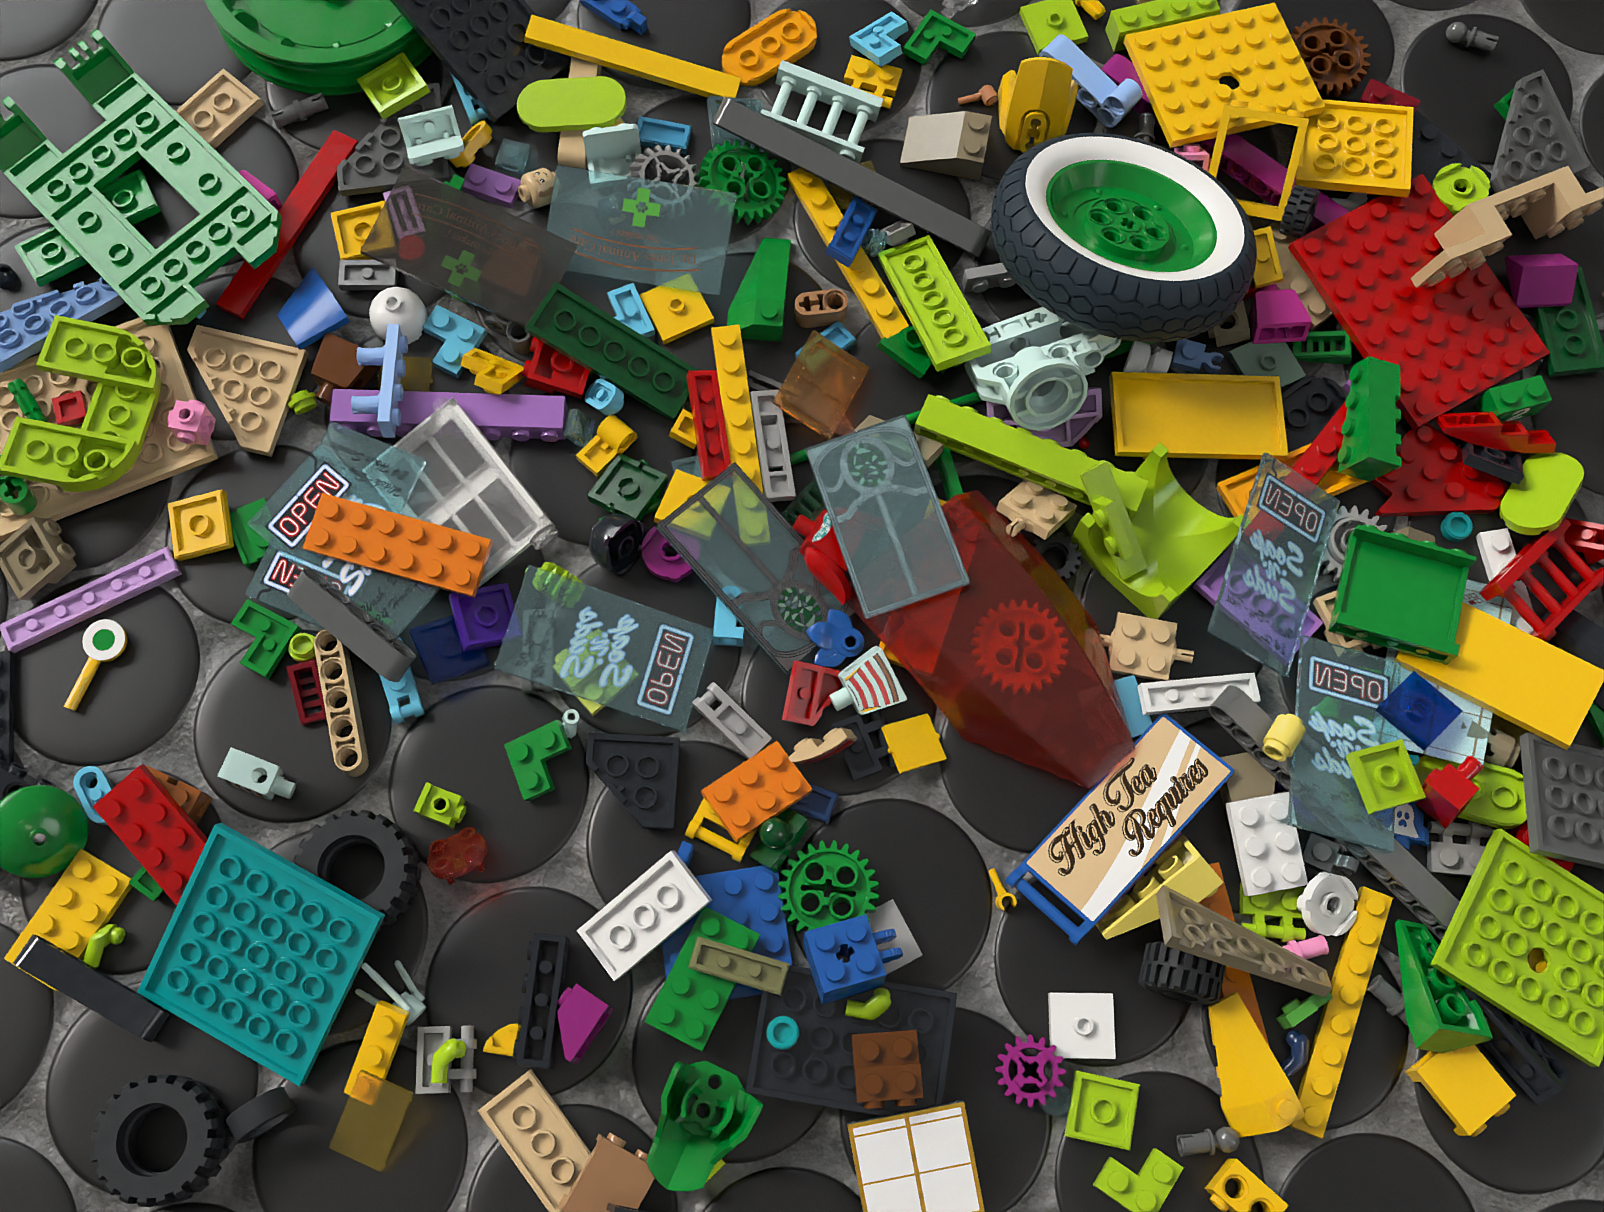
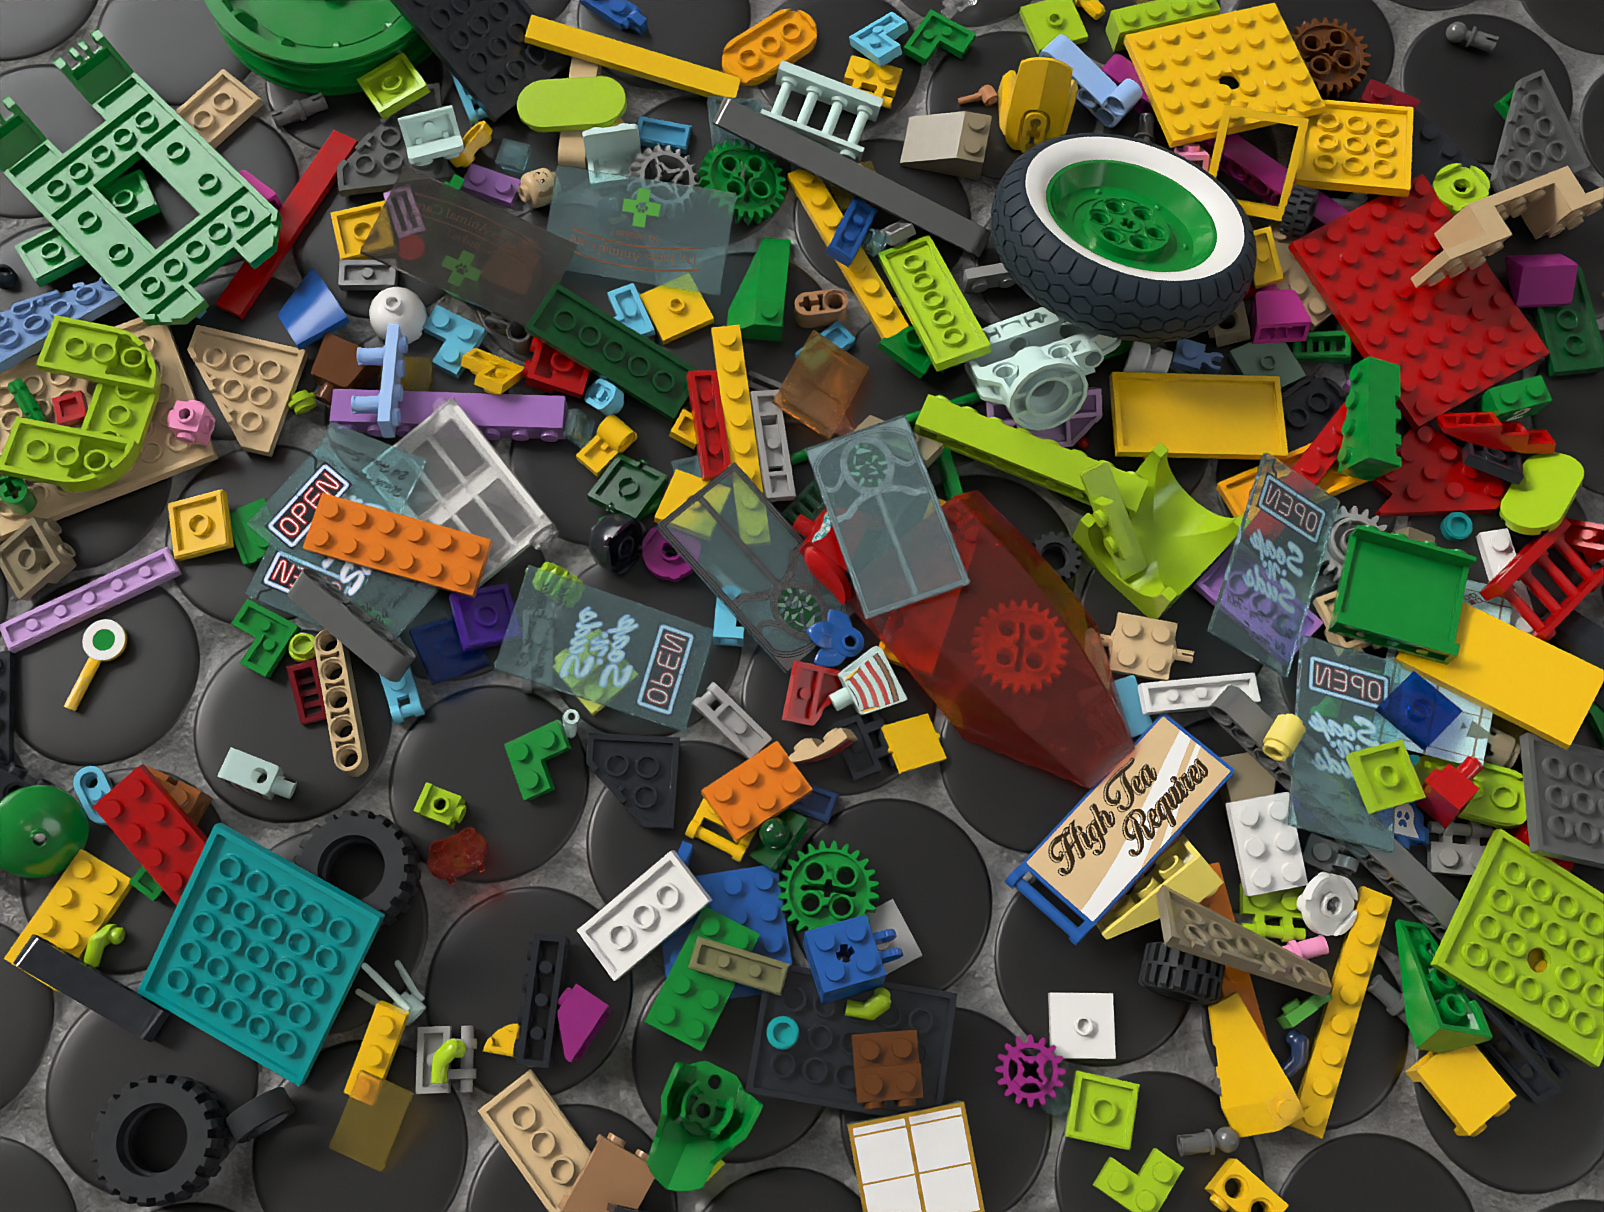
yellow hand [988,868,1017,911] -> none
tan plate [996,480,1077,540] -> none

